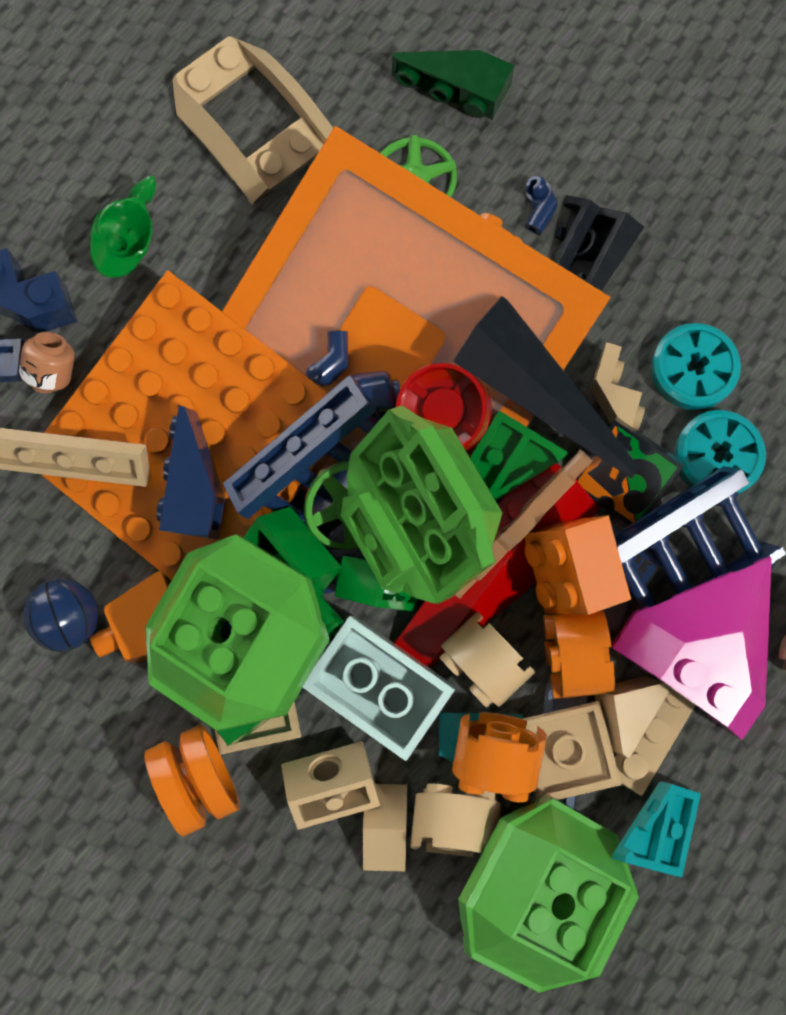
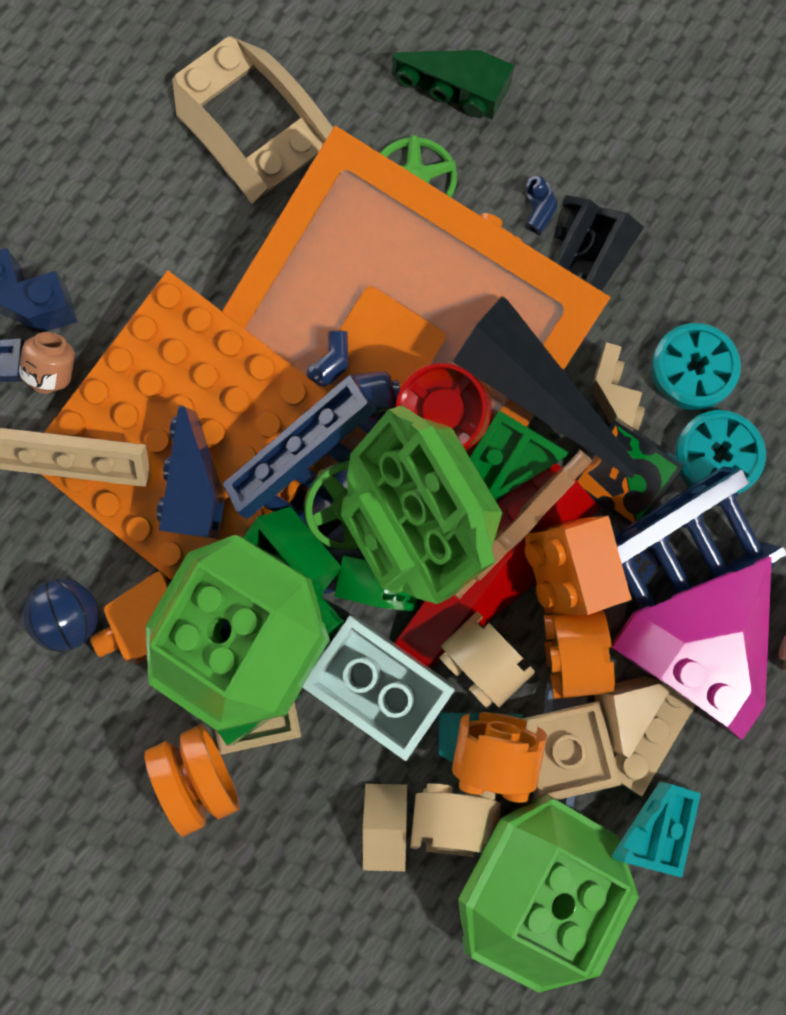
green hair [89,176,156,278] -> none
tan brick [281,741,380,830] -> none

